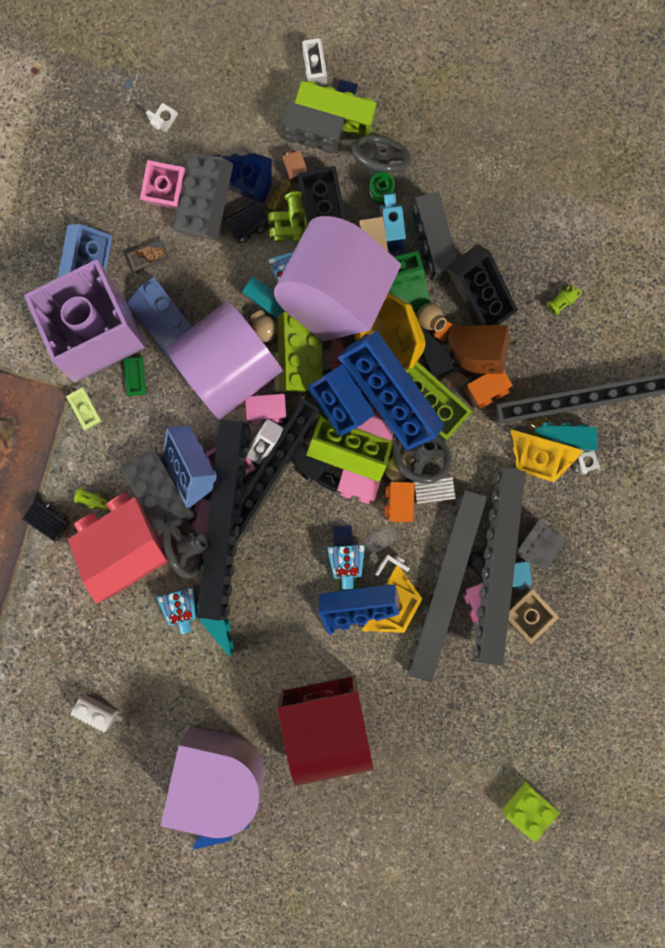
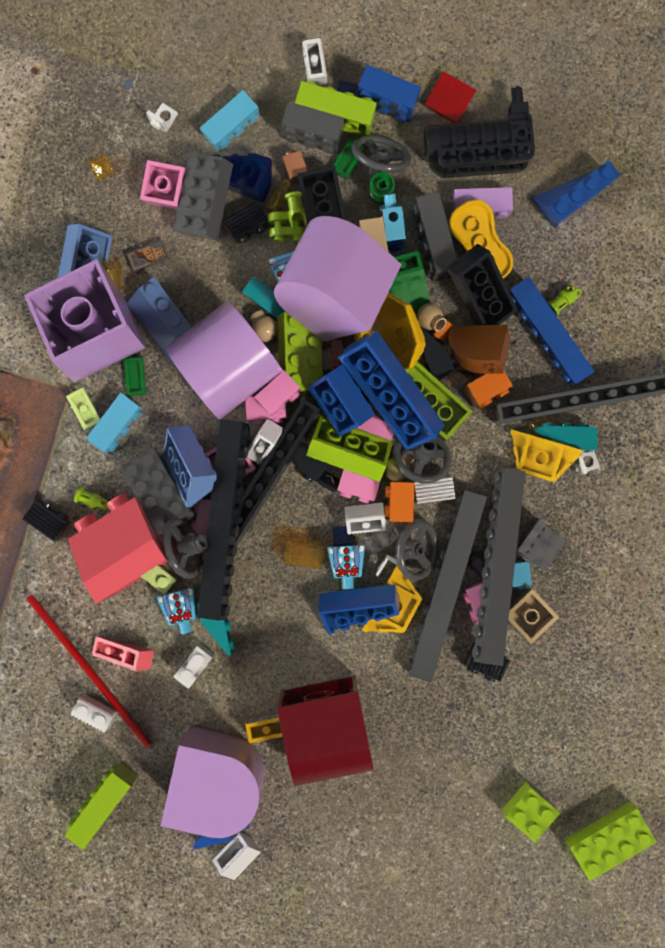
none -> red piece [26,595,152,748]
none -> lime brick [64,761,138,850]
none -> medium azure brick [86,393,142,453]
none -> clear yellow tile [88,154,115,181]
none -> coral slope [92,636,154,671]
none -> clear yellow piece [103,257,125,291]
none -> yellowish green plate [141,565,177,595]
none -> white brick [174,643,215,689]
none -> medium azure brick [200,90,260,151]
none -> white brick [212,832,261,880]
none -> yellow brick [245,713,283,744]
none -> bright pink brick [255,370,301,416]
none -> clear yellow brick [283,537,325,569]
none -> green tile [333,136,366,180]
none -> white brick [345,503,386,535]
none -> blue brick [357,65,421,123]
none -> dark grey piece [395,520,439,581]
none -> red tile [424,71,476,123]
none -> black piece [424,86,535,178]
none -> yellow plate [449,200,513,279]
none -> lavender brick [452,187,513,219]
none -> black brick [464,642,510,683]
none -> blue brick [509,277,595,387]
none -> blue wedge [531,160,620,228]
none -> lime brick [565,801,657,881]

